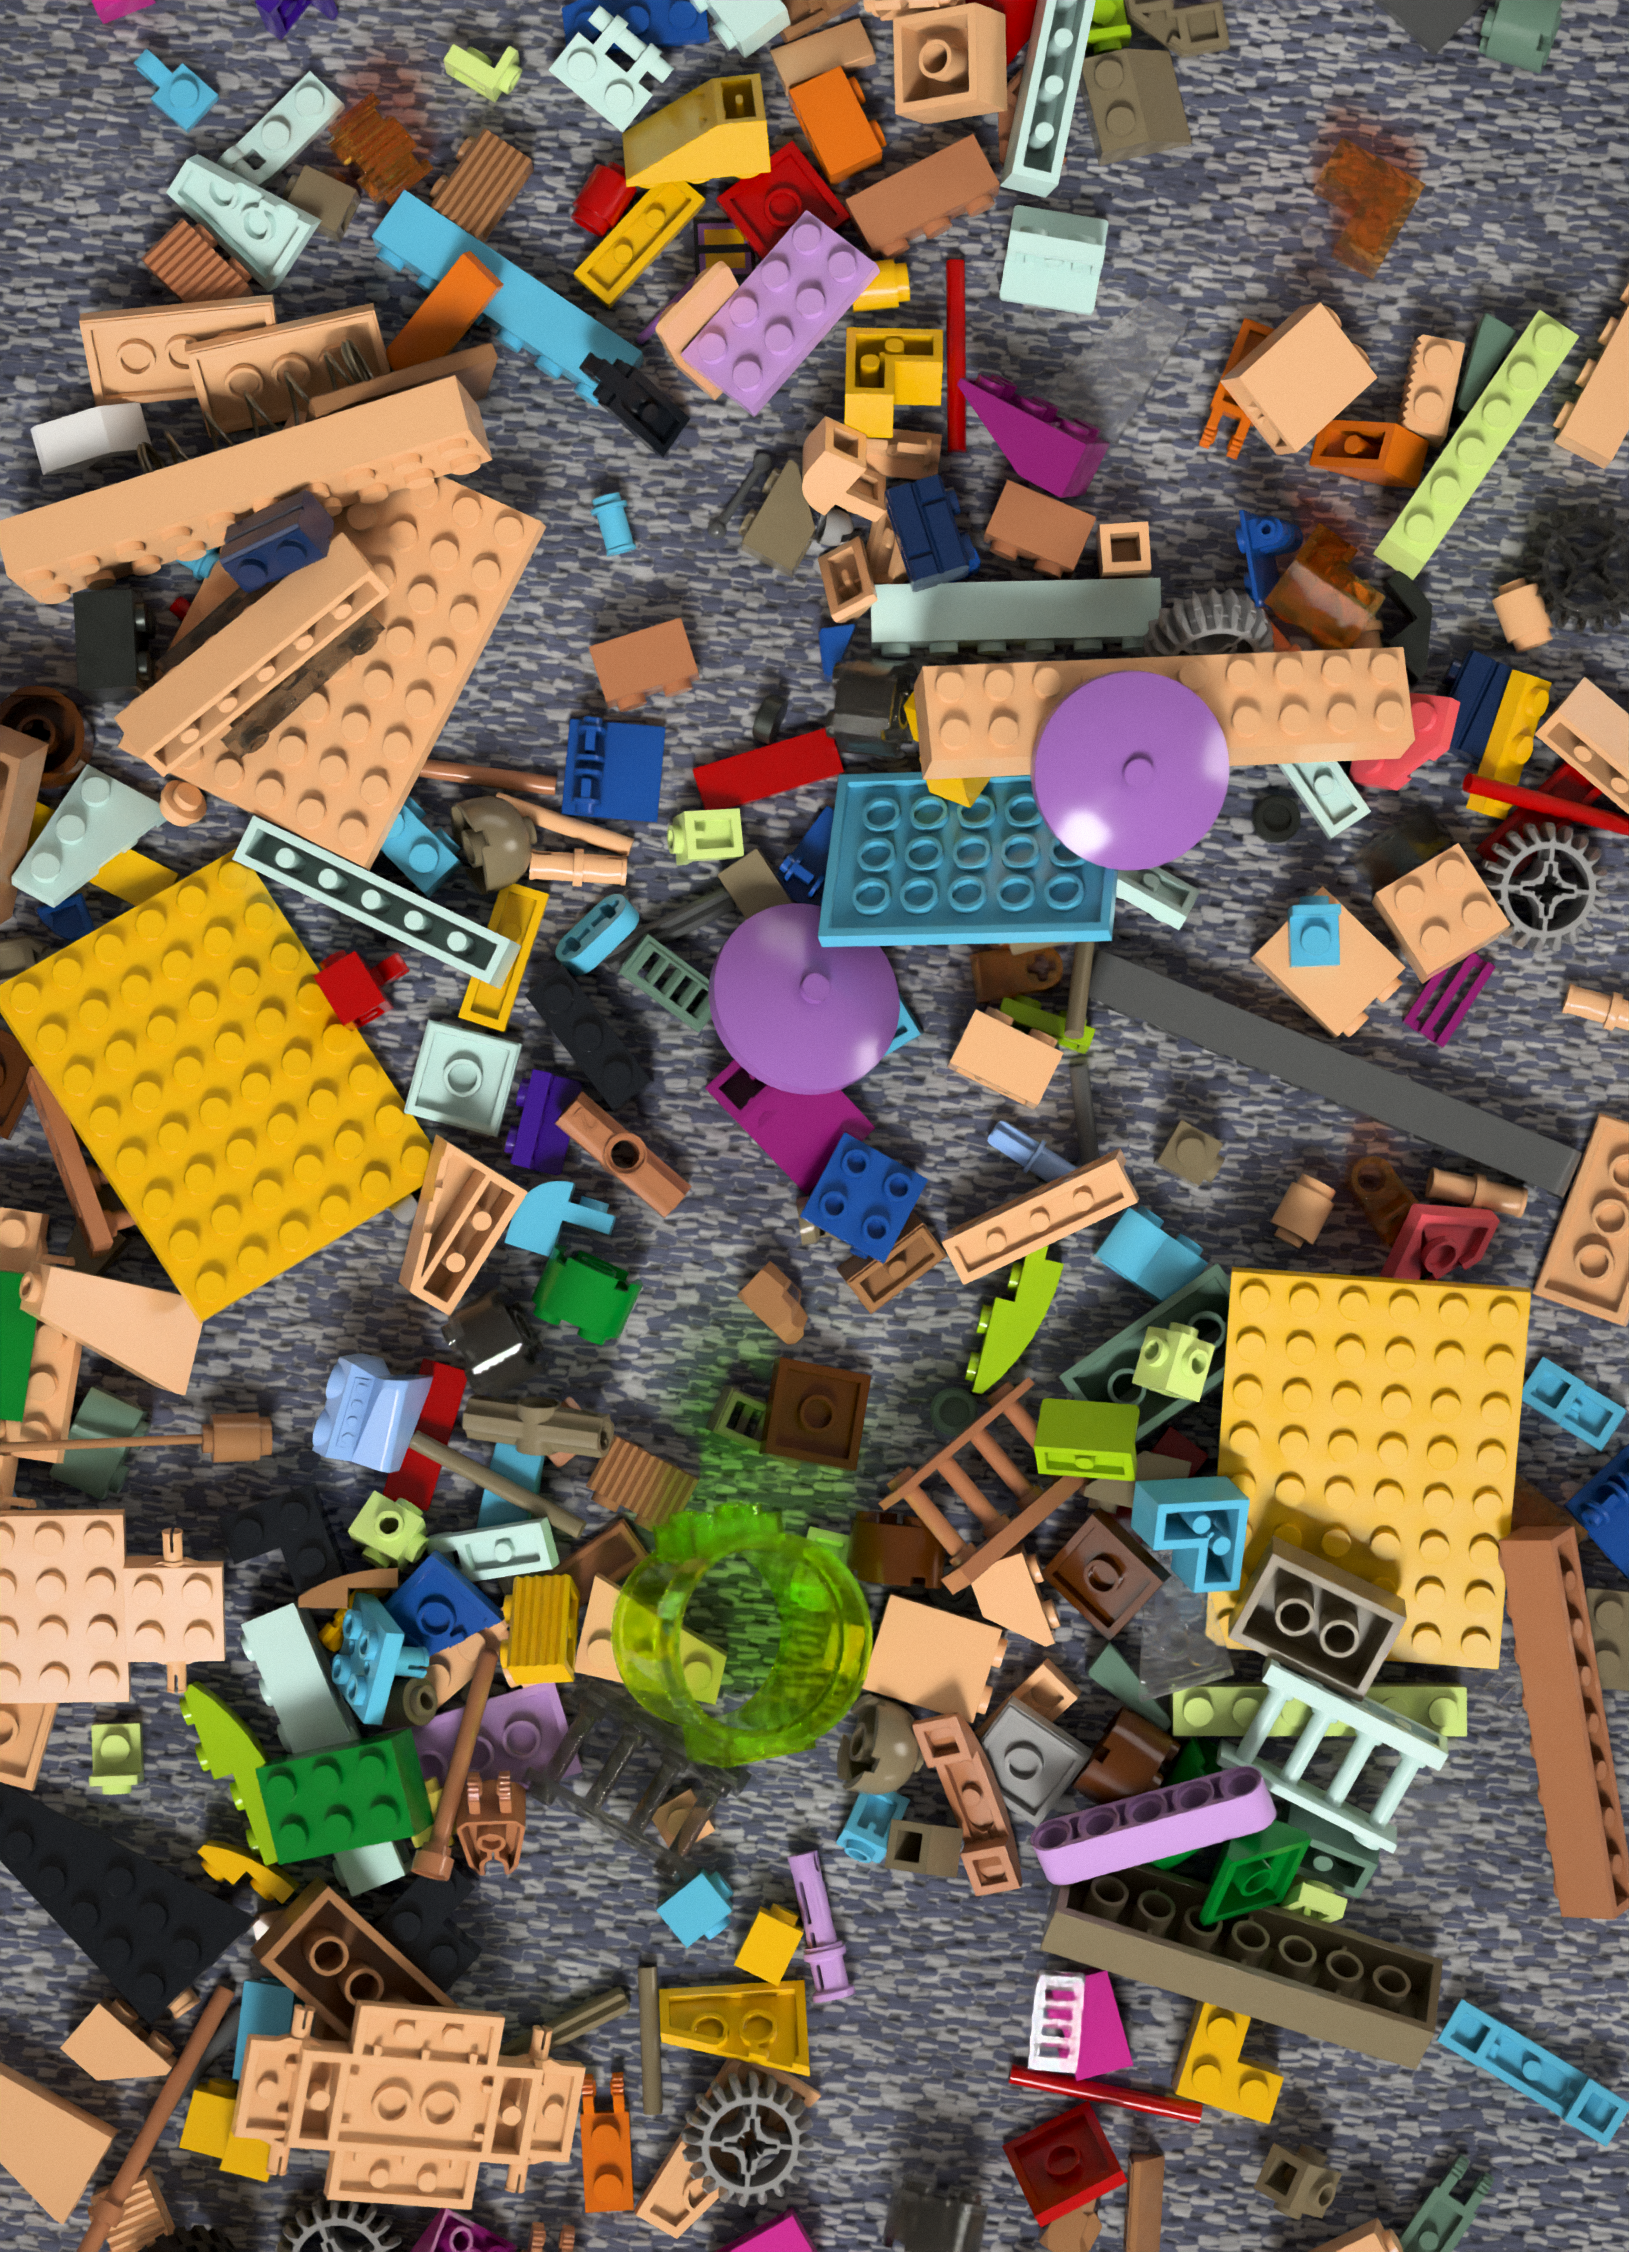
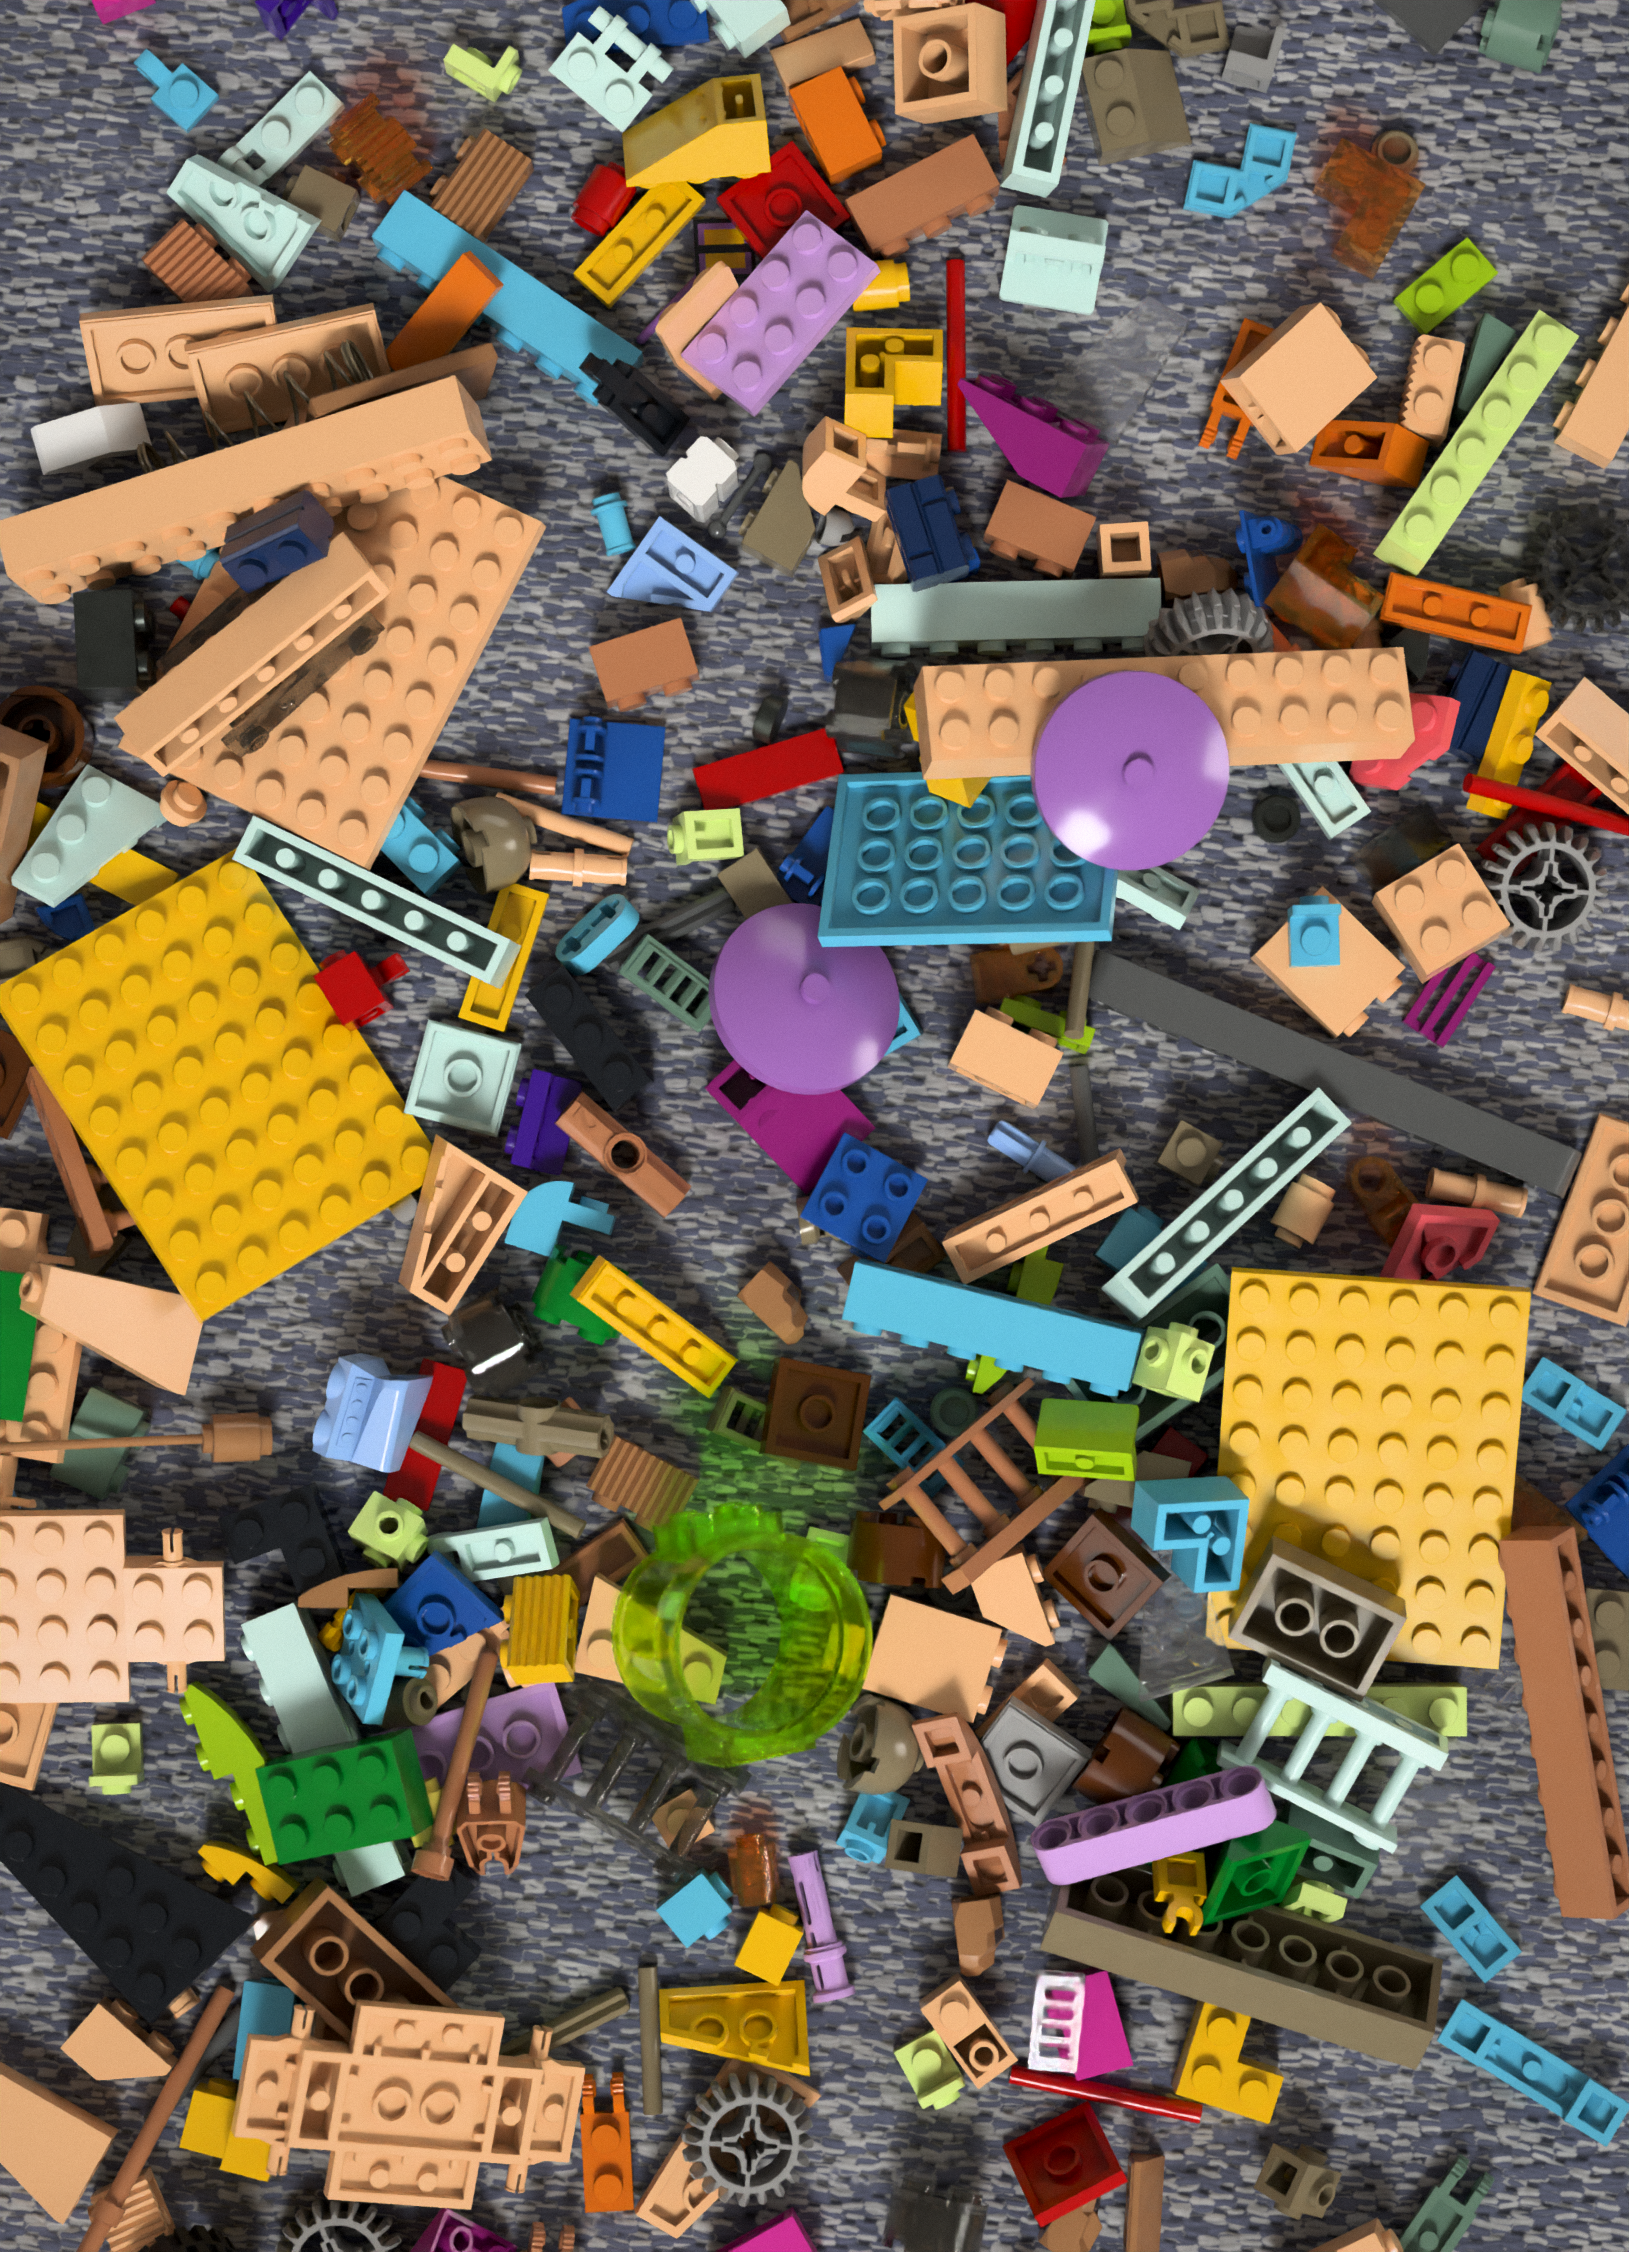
none -> yellow tile [569,1255,738,1399]
none -> light blue wing [607,516,739,612]
none -> white brick [666,436,740,523]
none -> clear orange brick [727,1833,781,1907]
none -> medium azure brick [842,1258,1145,1396]
none -> dark azure slope [862,1396,965,1498]
none -> yellowish green bracket [893,2028,965,2110]
none -> light nougat slope [919,1972,1018,2089]
none -> medium nougat rock [951,1893,1005,1977]
none -> light aqua brick [1101,1087,1352,1324]
none -> yellow plate [1152,1851,1207,1936]
none -> medium nougat rock [1156,549,1238,604]
none -> medium azure tile [1183,123,1297,219]
none -> light grey panel [1221,25,1286,93]
none -> dark tan plate [1370,130,1419,179]
none -> orange tile [1378,572,1533,654]
none -> lime plate [1393,237,1498,335]
none -> medium azure slope [1420,1875,1522,1984]

